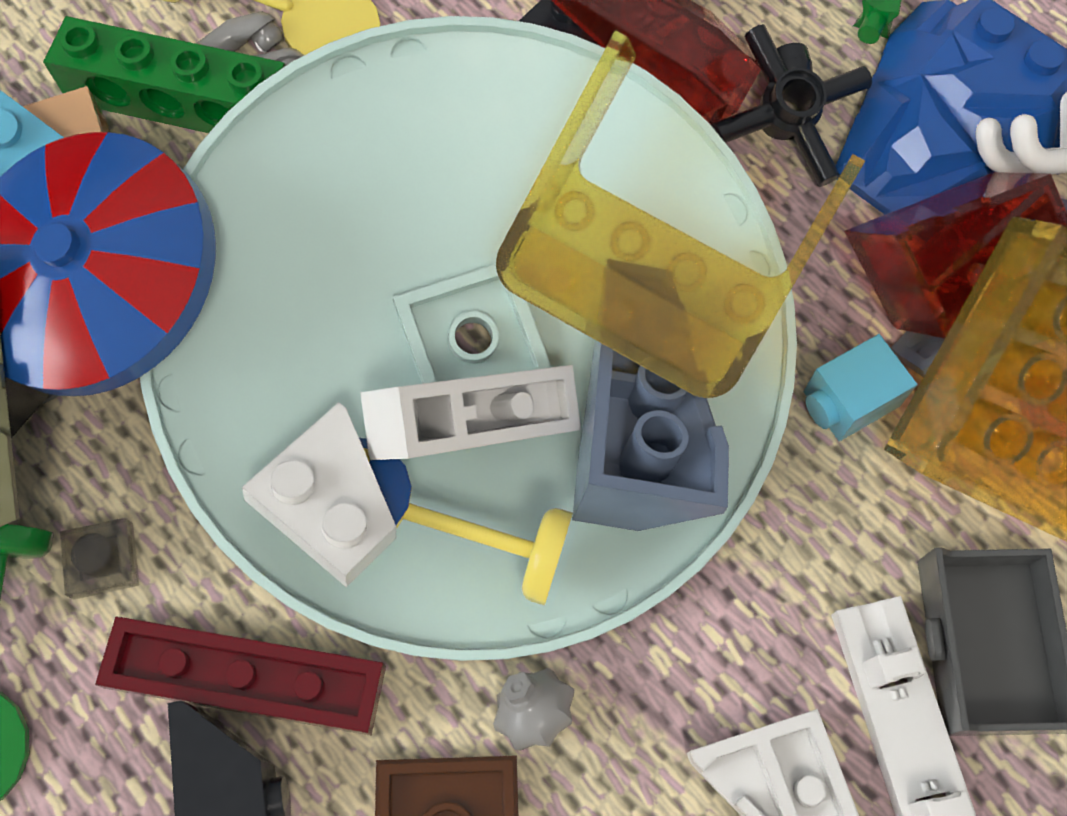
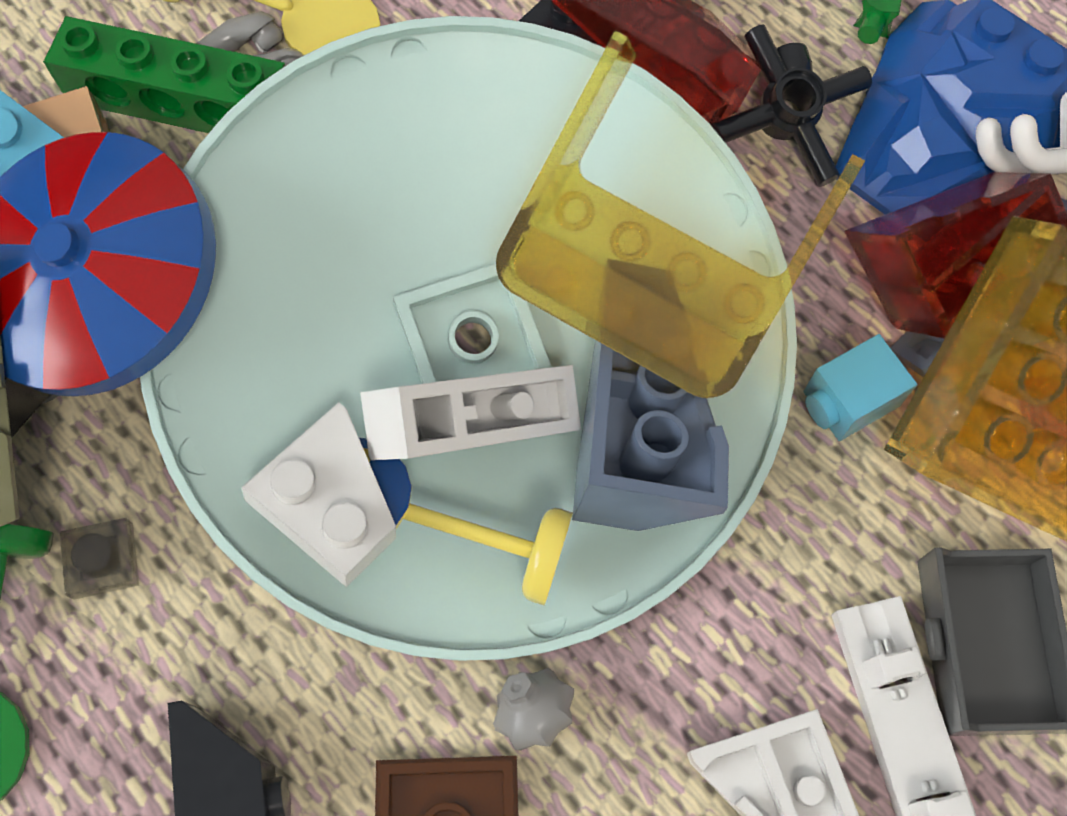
dark red plate [95,616,386,736] -> none

